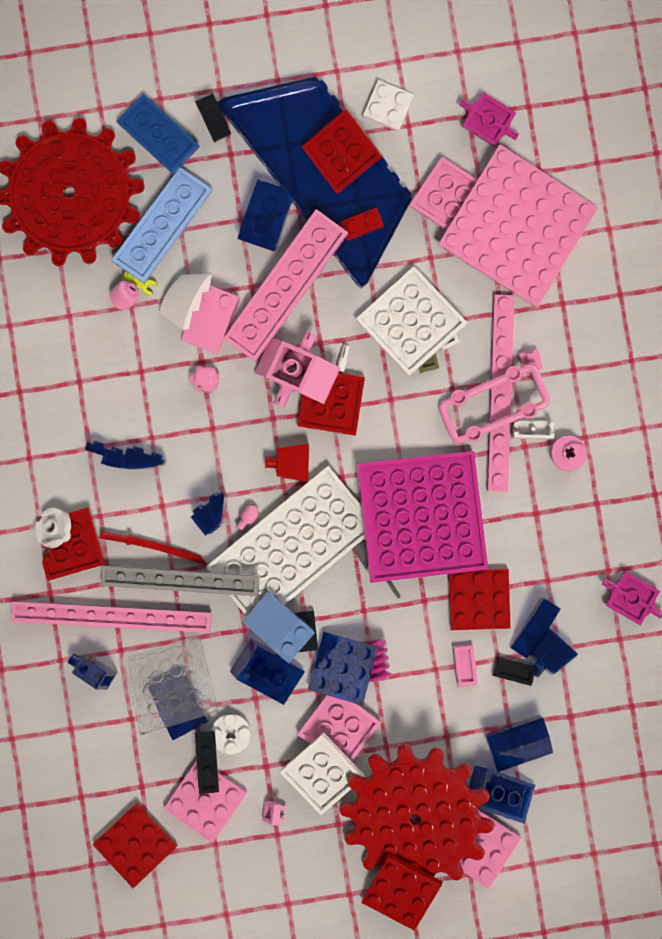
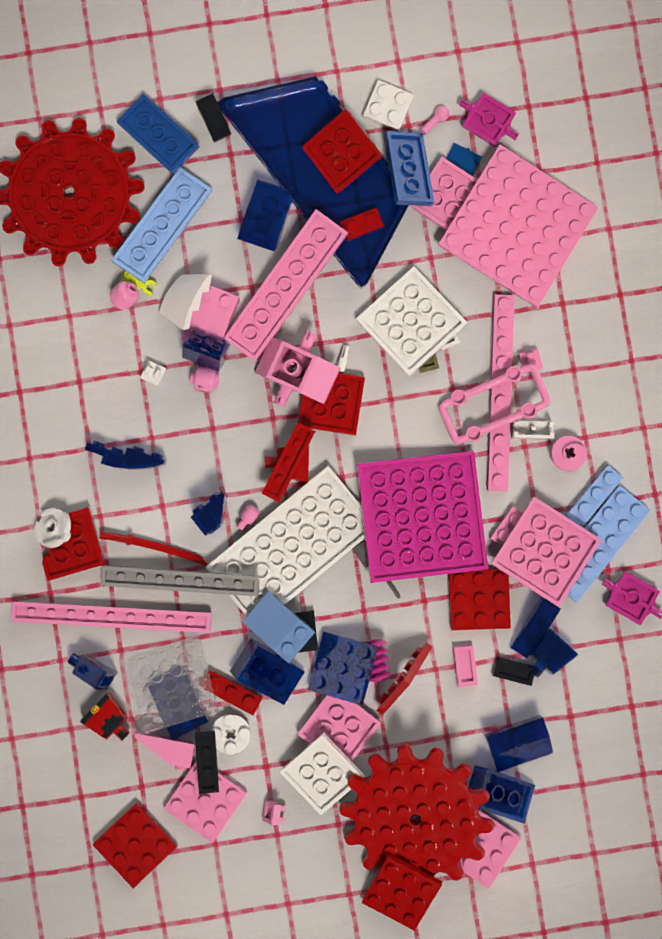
none -> torso [80,692,130,741]
none -> bright pink slope [135,731,196,771]
none -> white tile [140,360,167,387]
none -> clear blue slope [182,331,230,371]
none -> red plate [201,670,263,715]
none -> red plate [261,422,316,503]
none -> red plate [376,642,432,715]
none -> blue plate [384,131,435,206]
none -> bright pink bar [420,106,449,135]
none -> clear blue piece [446,143,482,176]
none -> bright pink plate [489,506,523,547]
none -> bright pink plate [491,497,602,607]
none -> light blue plate [565,465,623,527]
none -> light blue plate [567,485,650,603]

